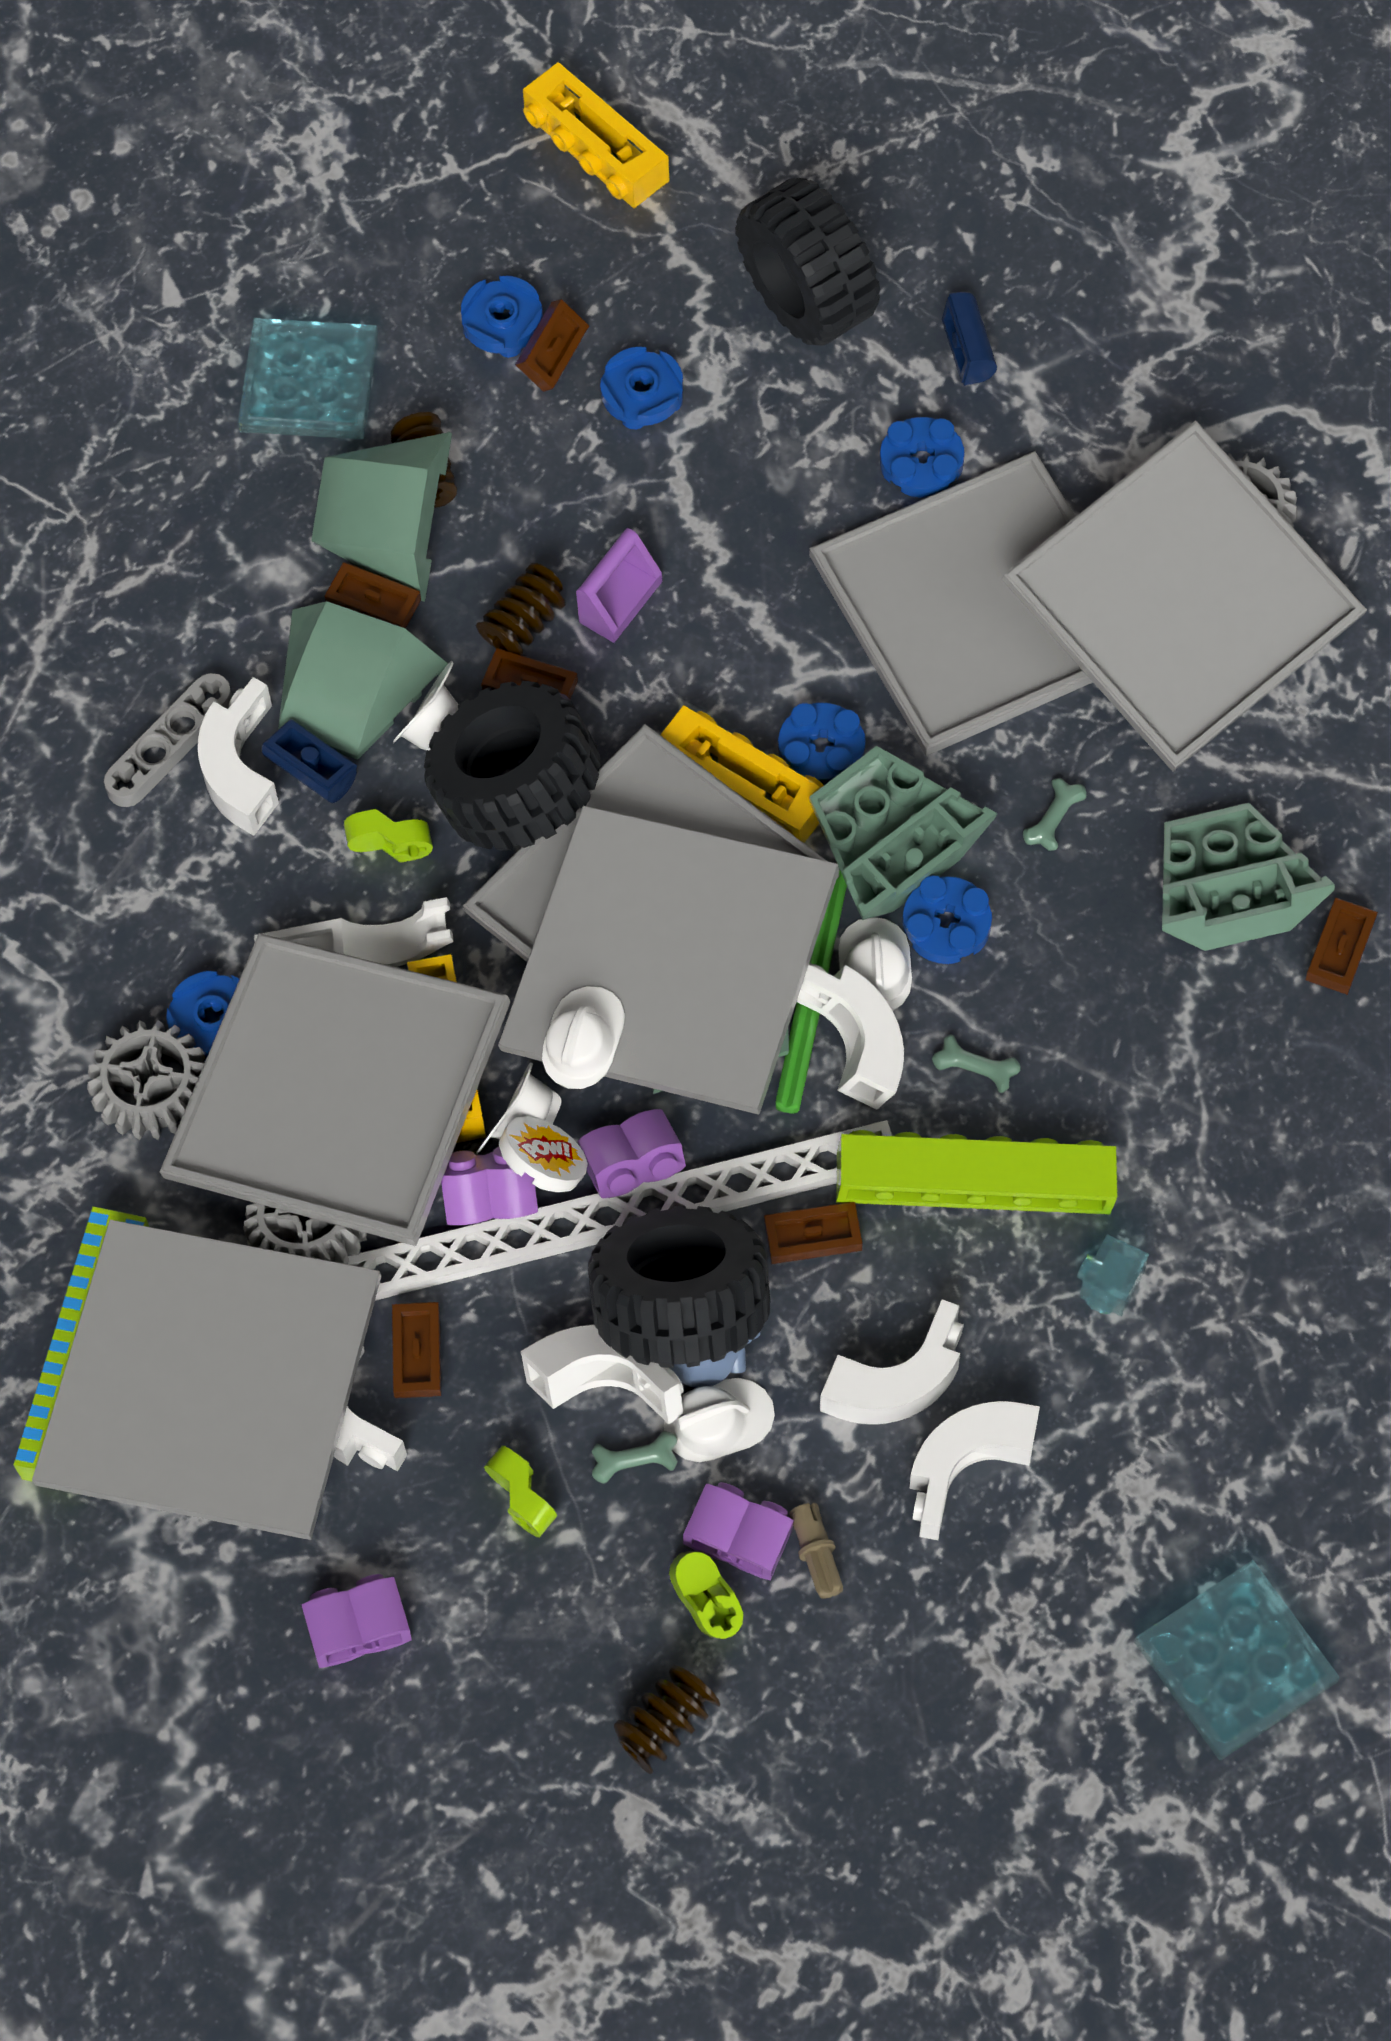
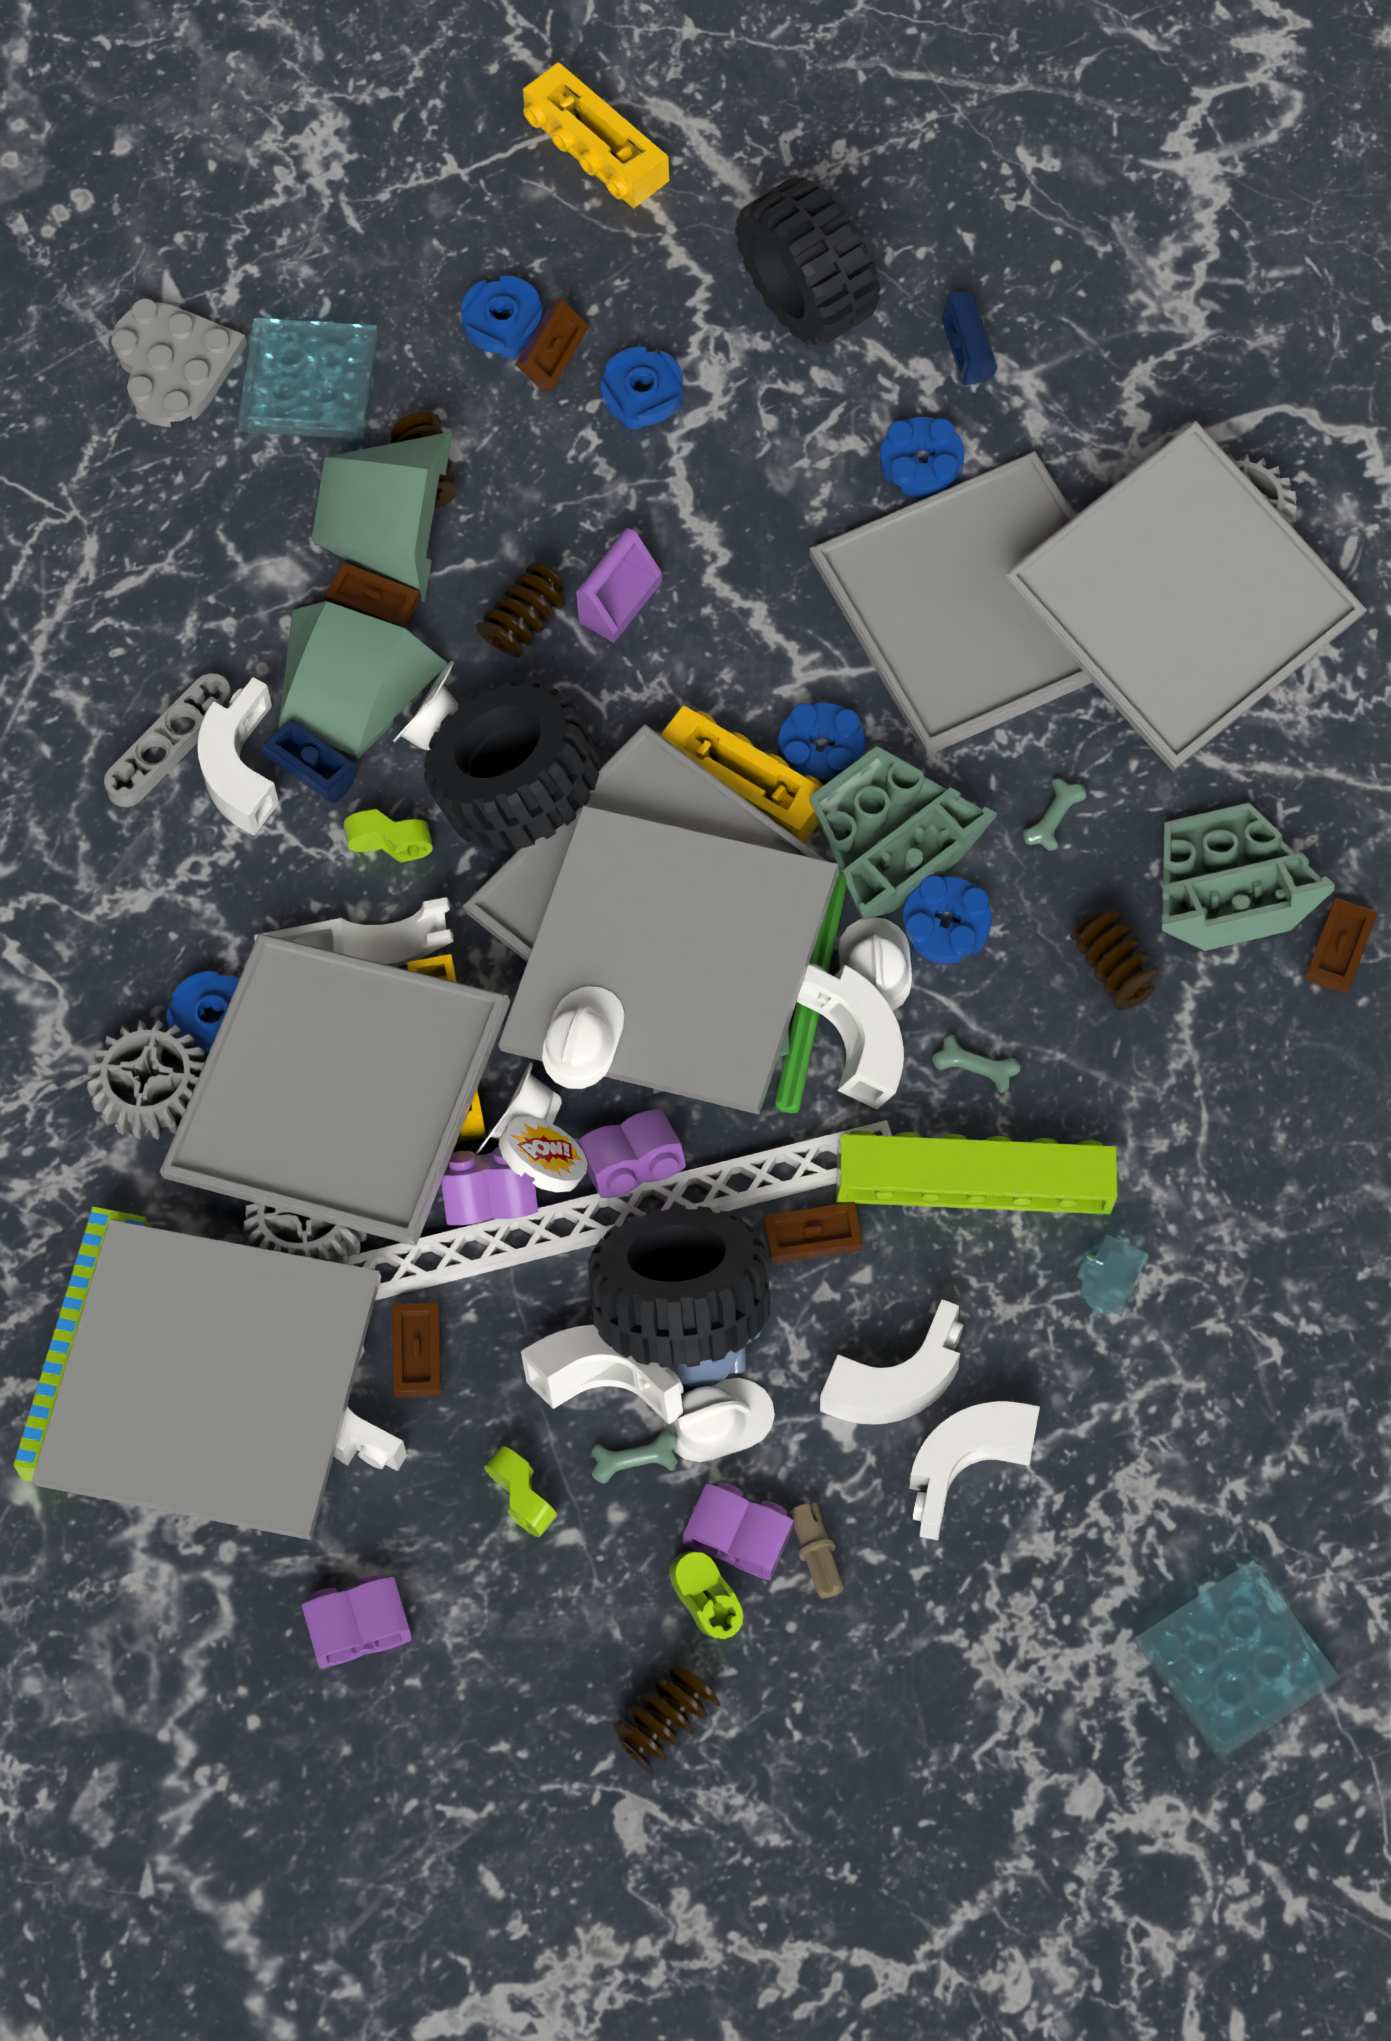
reddish brown plate [481,648,578,699] -> none
none -> light grey plate [111,299,247,427]
none -> dark brown piece [1069,909,1160,1010]

